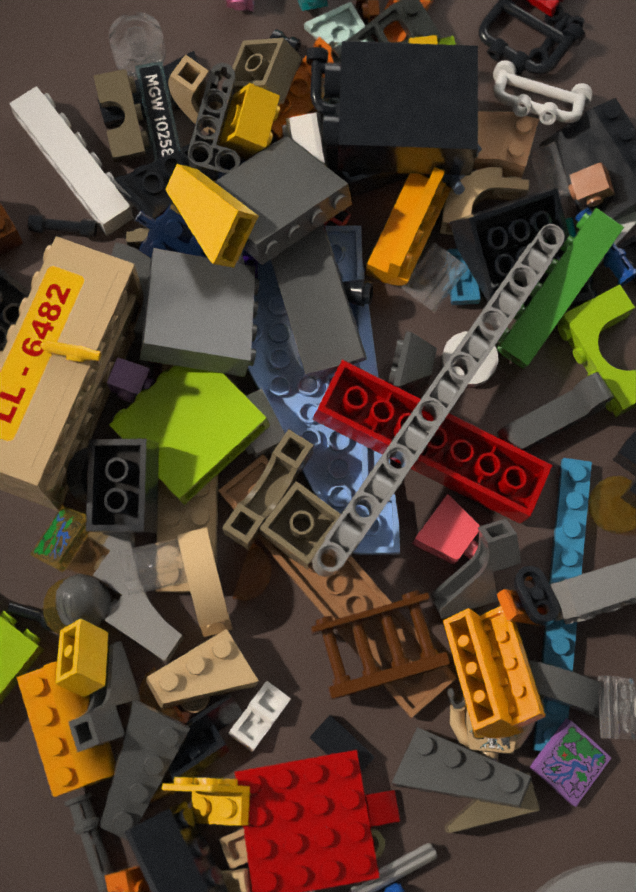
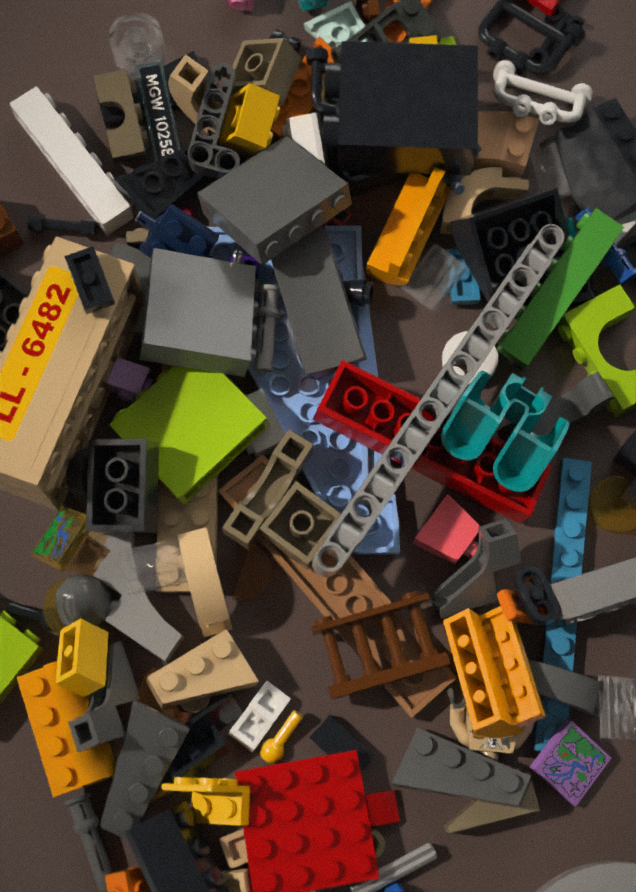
yellow piece [40,340,101,363] -> none
yellow slope [165,164,258,268] -> none
dark grey slope [388,331,437,394] -> none
nougat brick [568,162,615,207] -> none
none -> black plate [64,246,115,314]
none -> light grey pin [254,284,281,373]
none -> yellow bar [260,710,303,764]
none -> teal piece [441,370,569,492]

